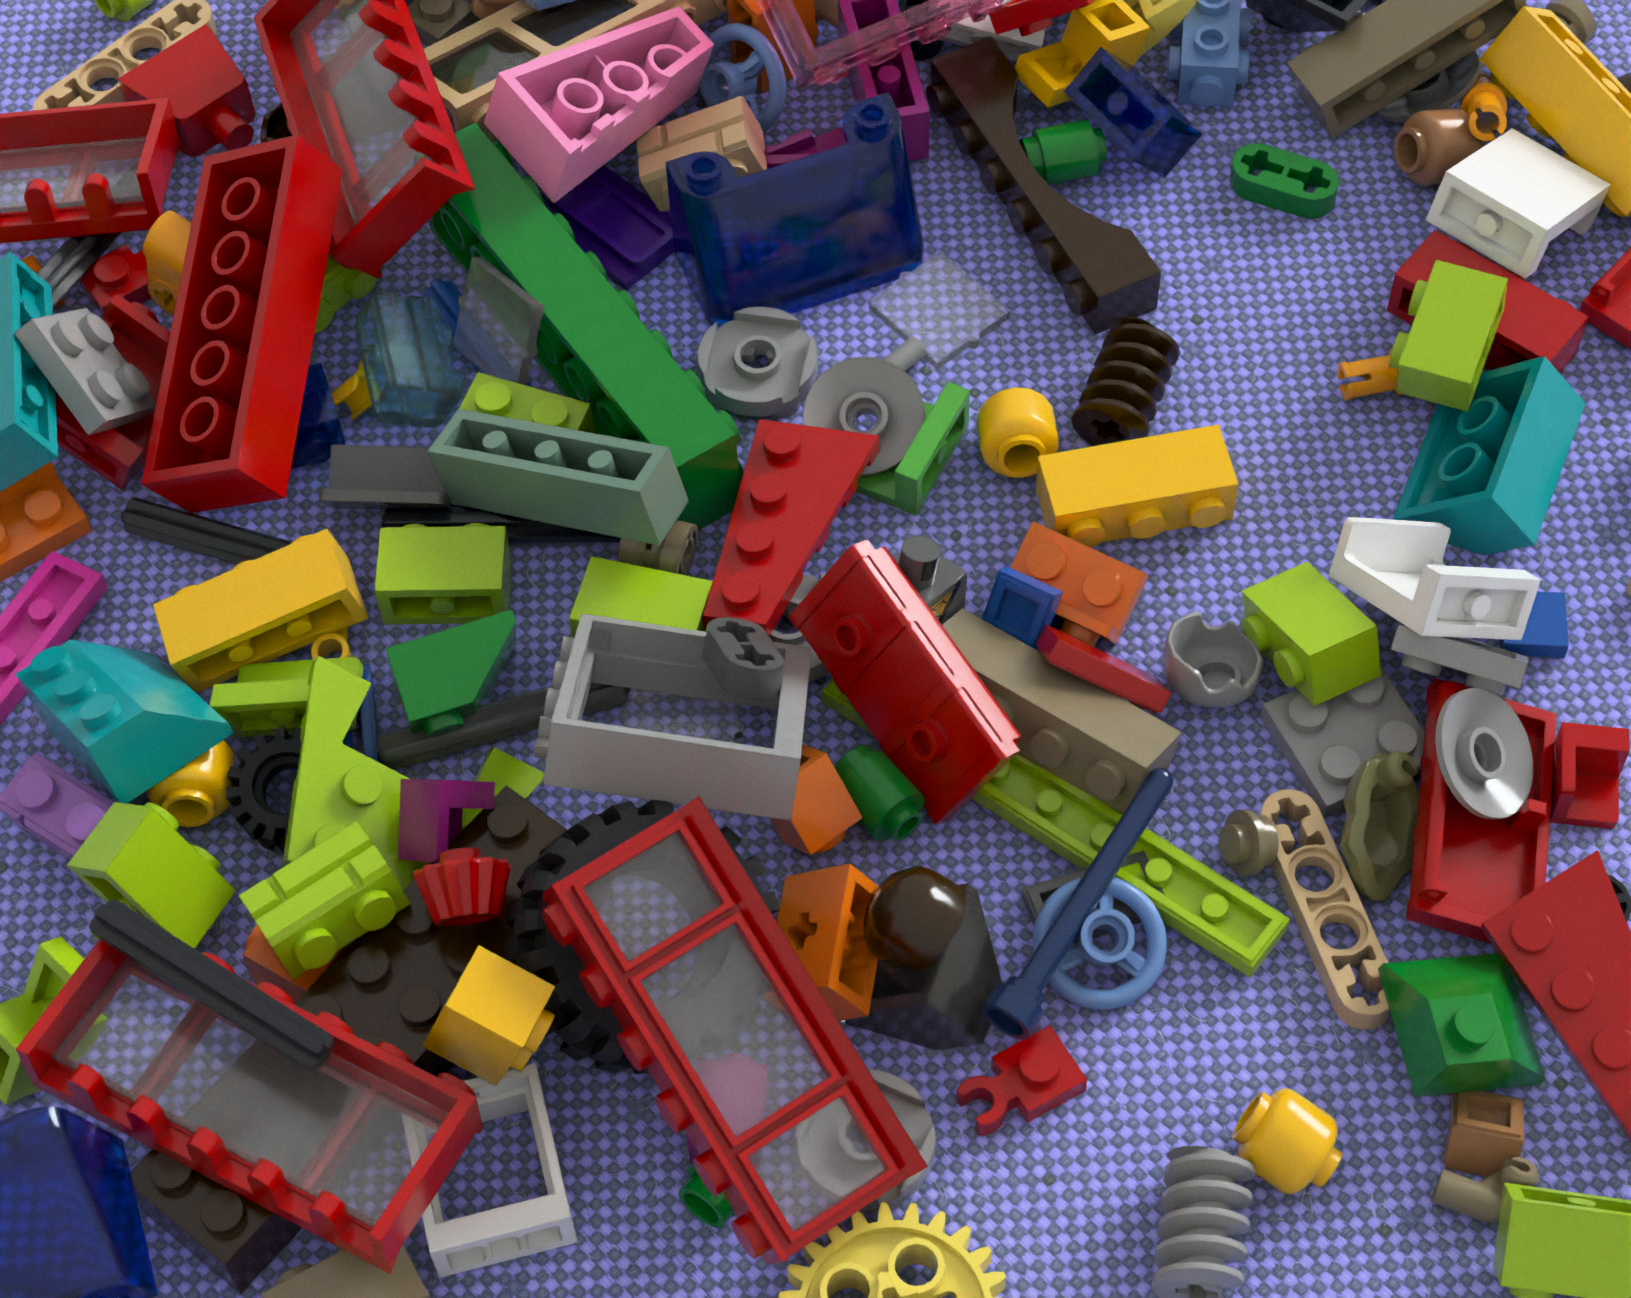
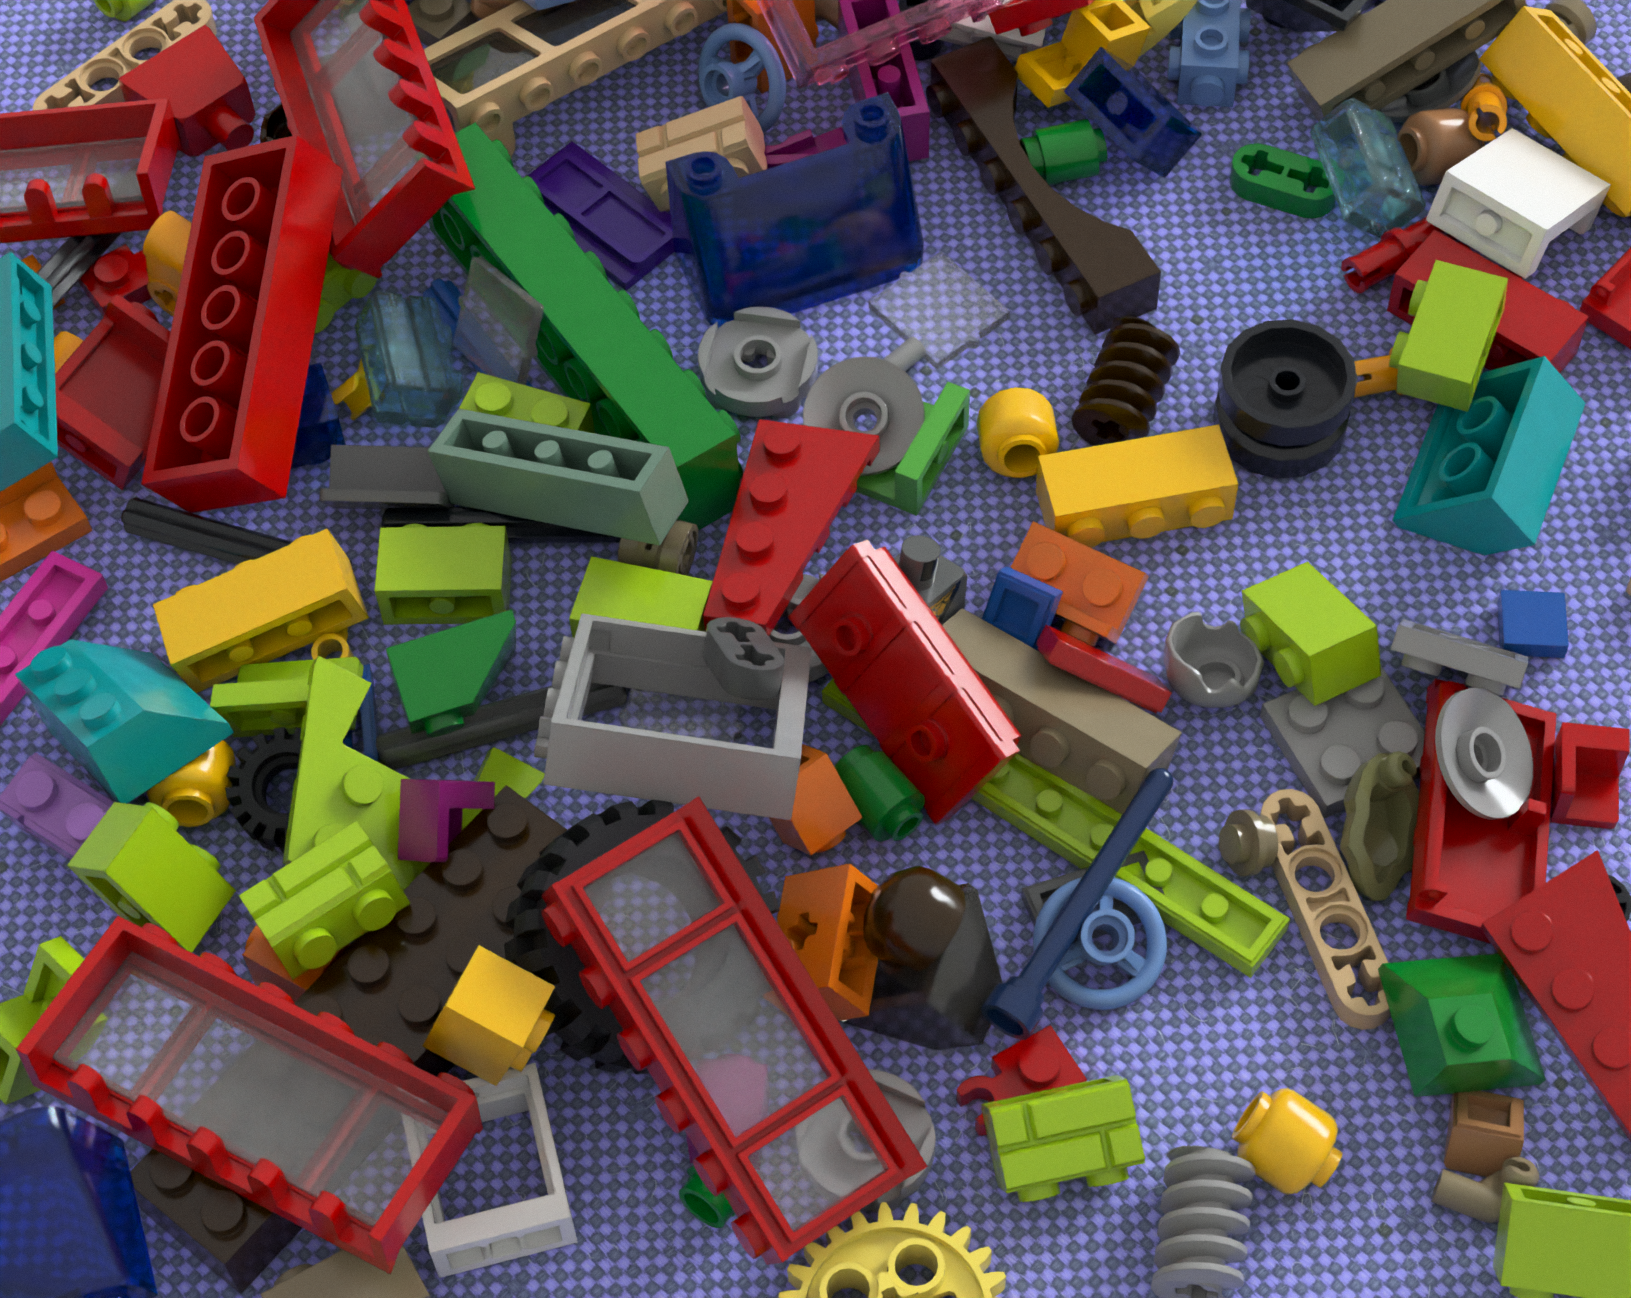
light grey plate [14,308,157,436] -> none
black axle [89,900,335,1072] -> none
red piece [413,848,511,927] -> none
bright pink wedge [484,6,714,203] -> none
white panel [1329,517,1541,640] -> none
none -> lime brick [981,1075,1145,1202]
none -> black wheel [1213,319,1358,478]
none -> clear light blue brick [1310,98,1426,239]
none -> red pin [1341,216,1457,293]

